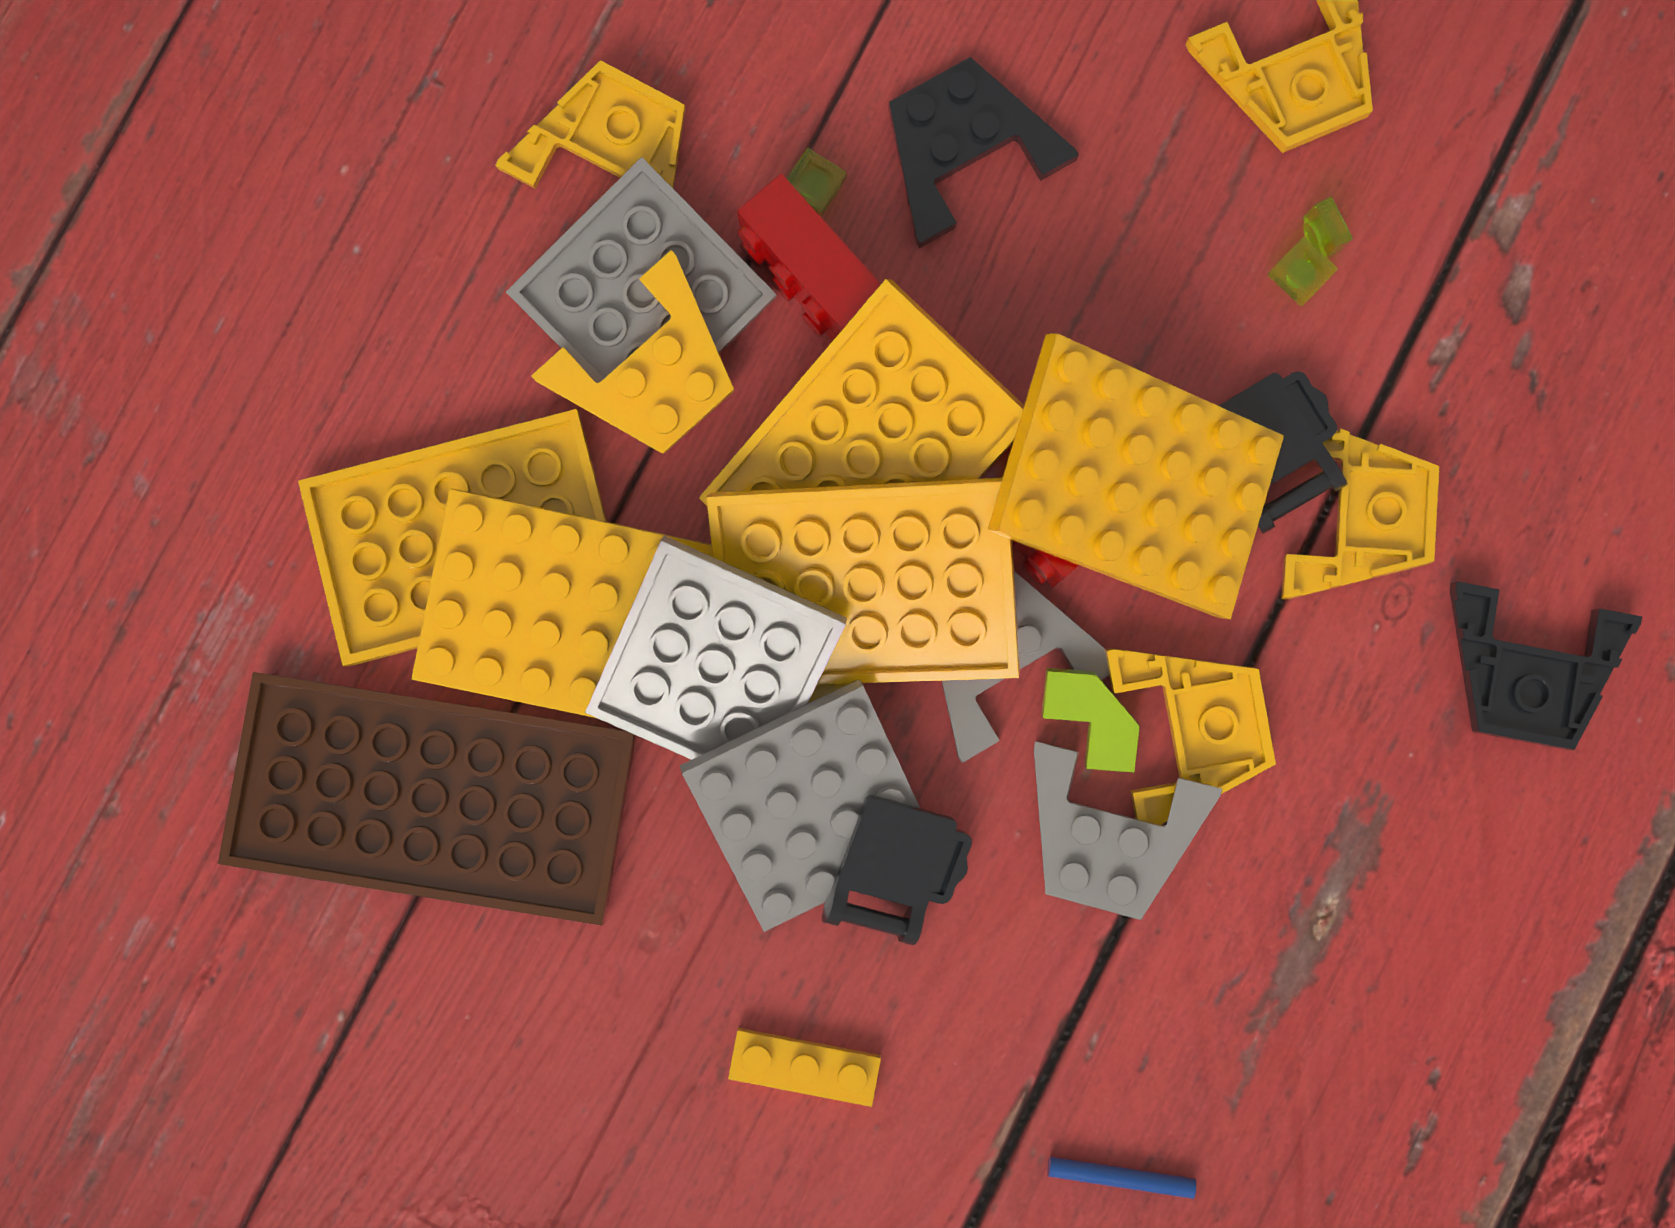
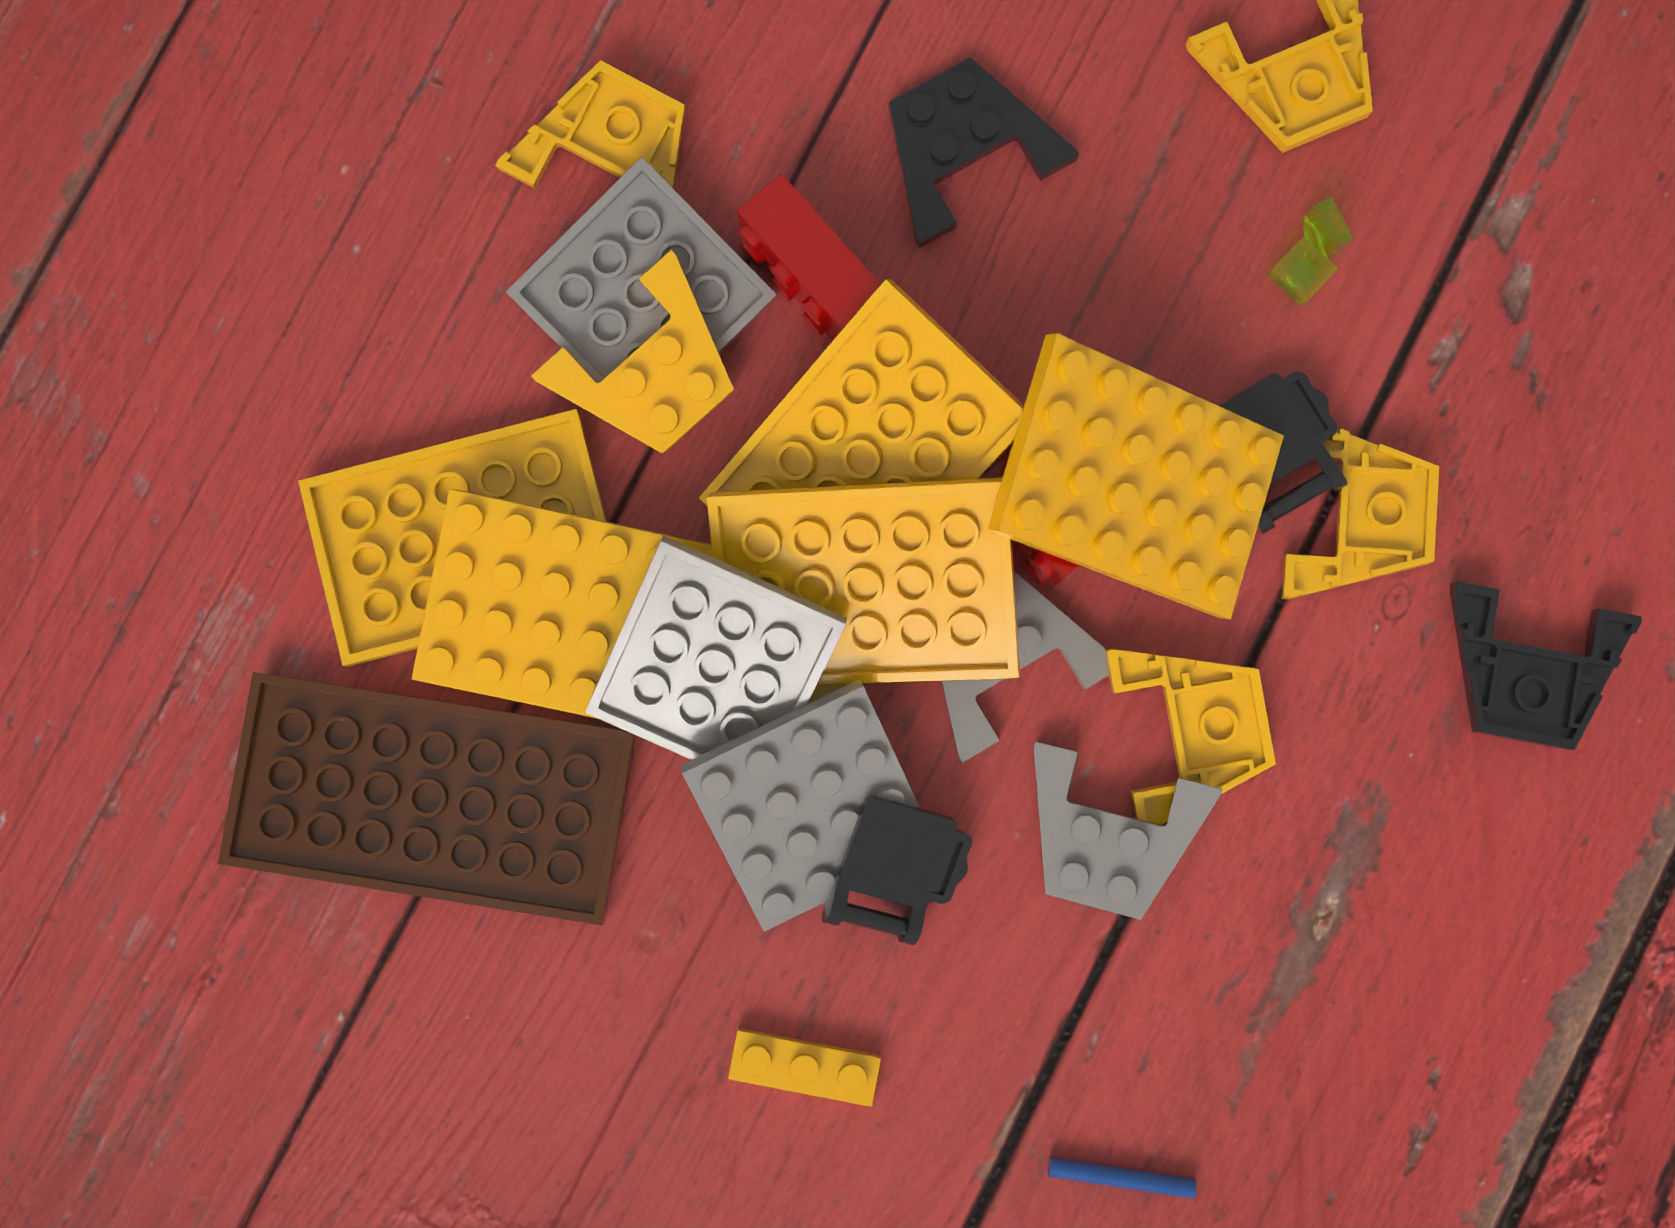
clear neon green plate [787,147,847,217] -> none
lime tile [1041,668,1140,773] -> none

